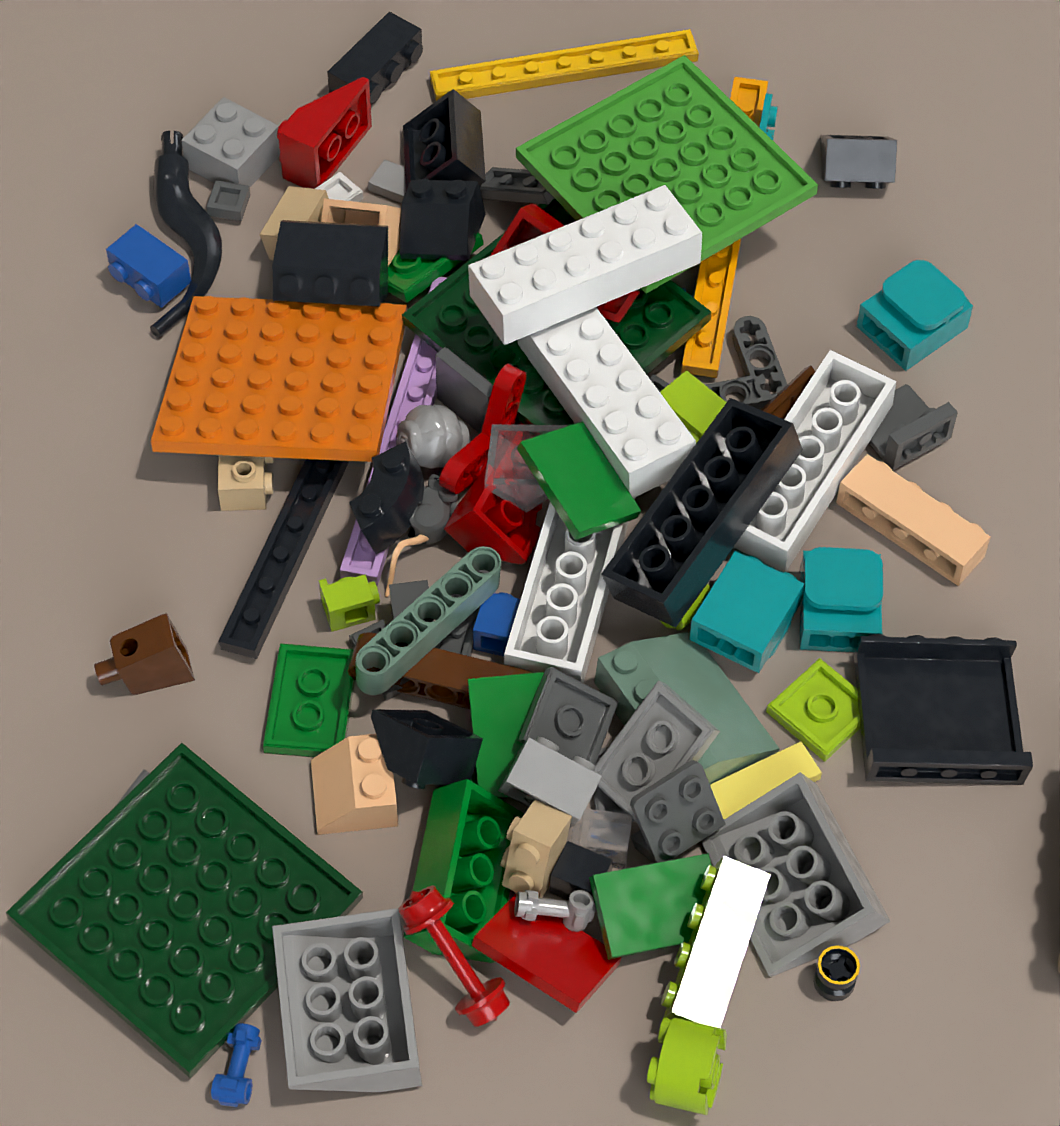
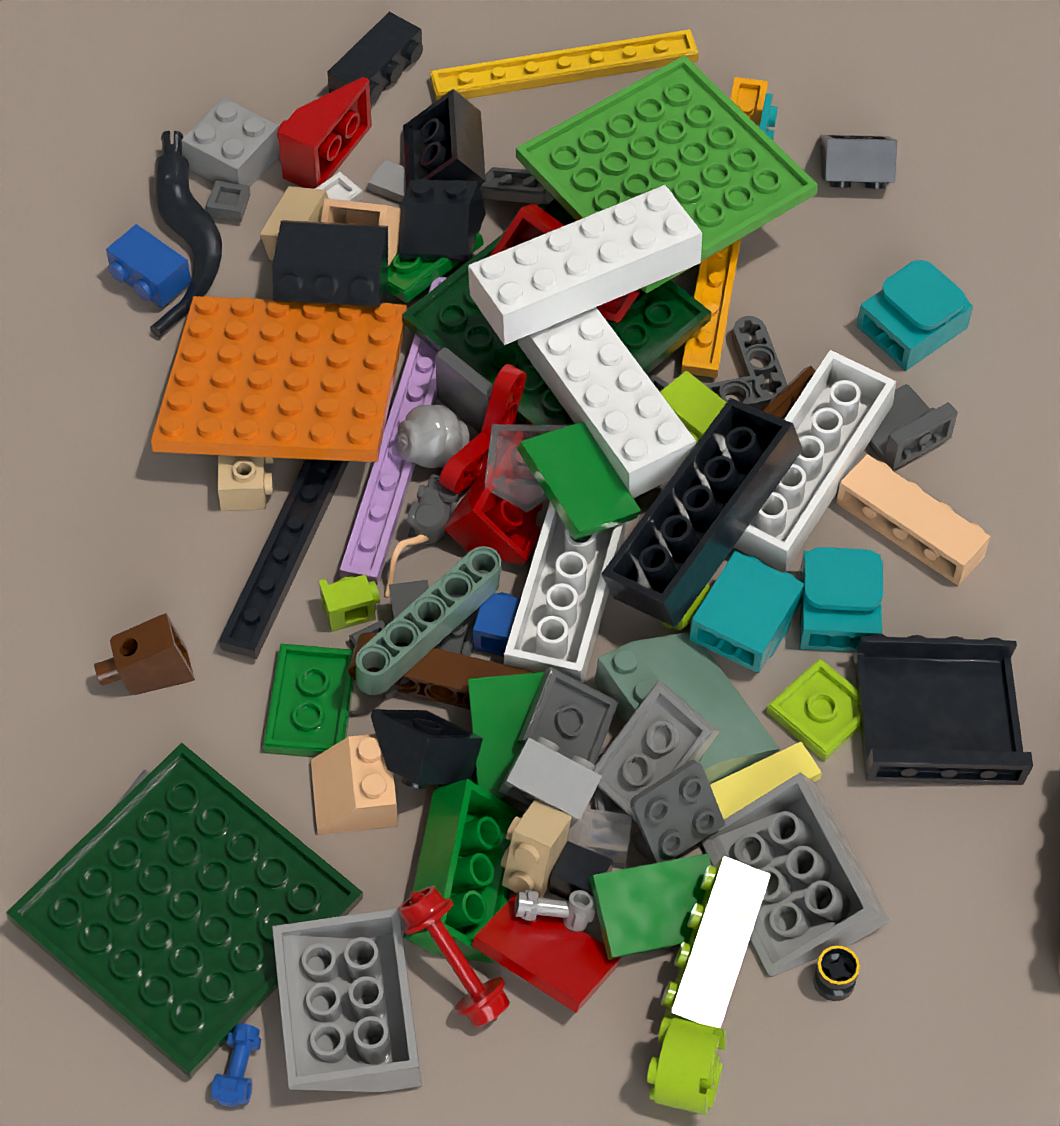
black brick [349,441,424,554] -> none

